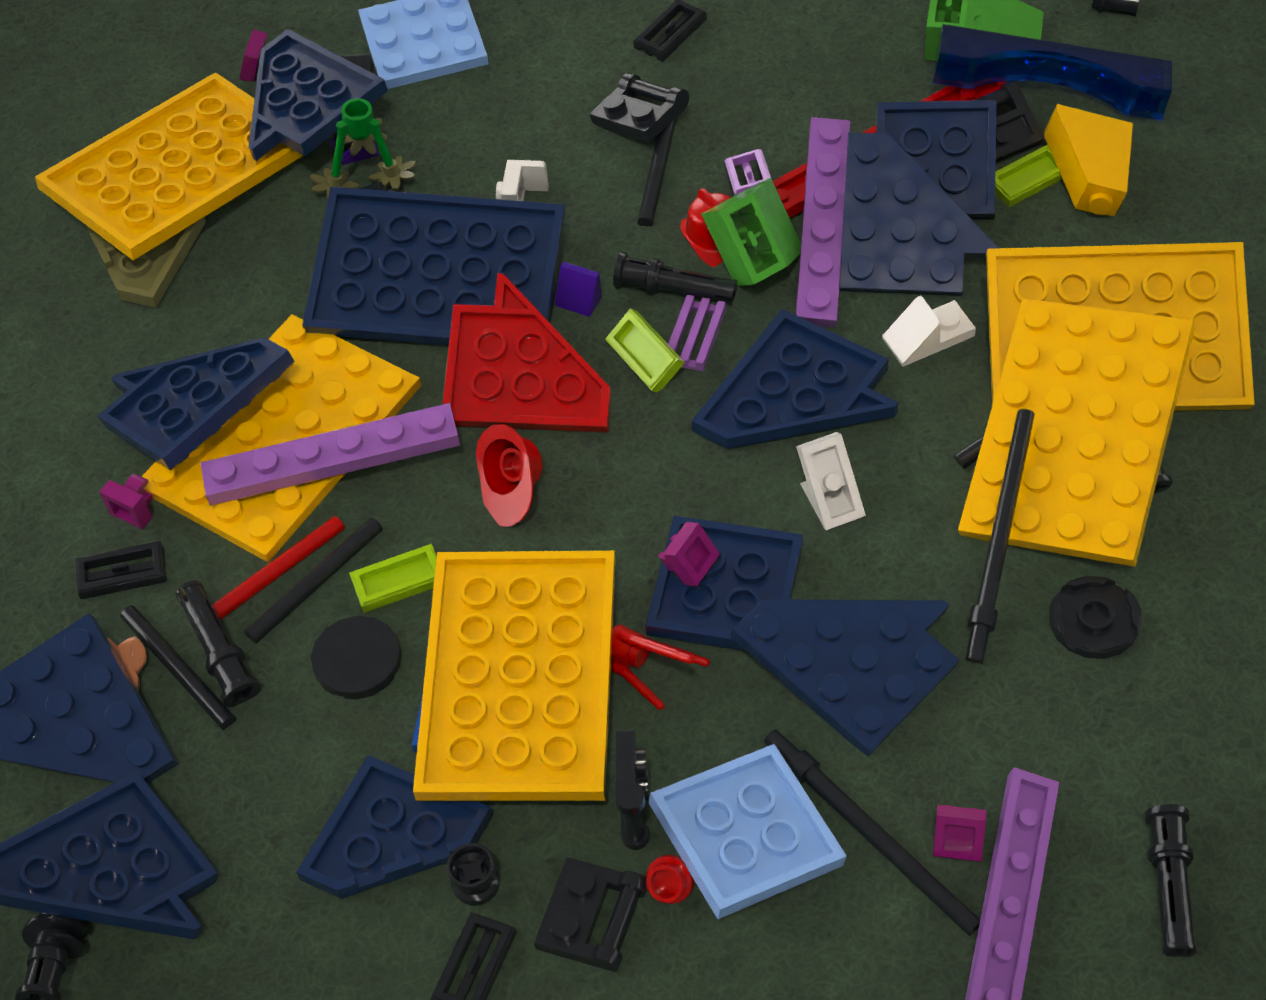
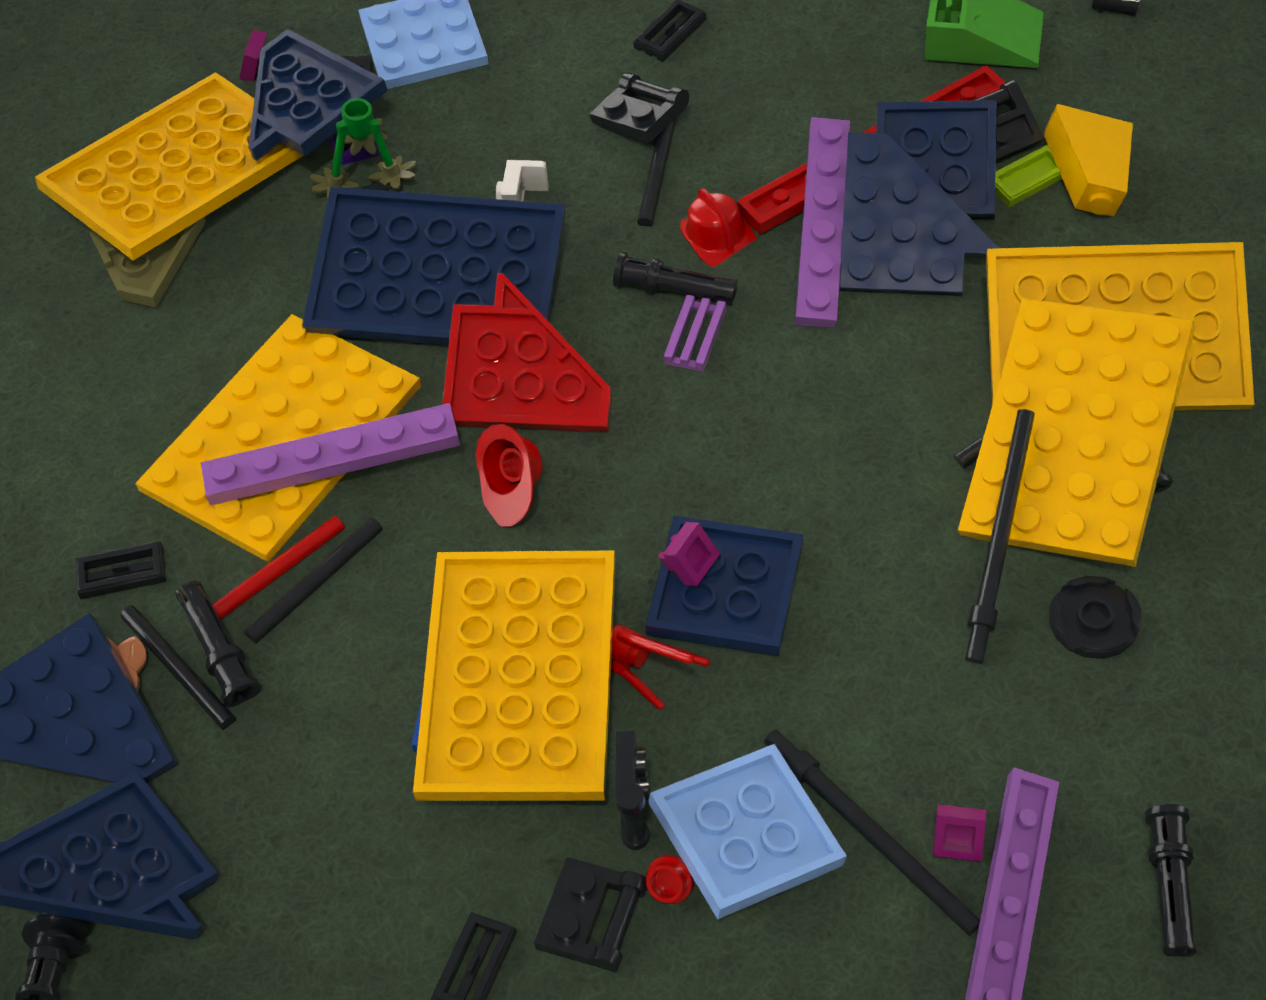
dark blue wing [98,337,295,470] -> none
magenta tile [99,473,153,530] -> none
dark blue plate [296,755,493,898] -> none
black tile [311,616,402,700] -> none
lime tile [349,543,437,613] -> none
black wheel [447,843,500,906] -> none
dark purple slope [555,262,602,317] -> none
lime tile [605,308,685,393] -> none
dark blue wing [691,309,898,449] -> none
bright green slope [702,178,801,286] -> none
medium lavender tile [724,149,771,195] -> none
dark blue wing [730,599,959,757] -> none
white slope [796,432,866,530] -> none
white slope [882,296,976,367] -> none
clear blue arch [933,24,1172,120] -> none

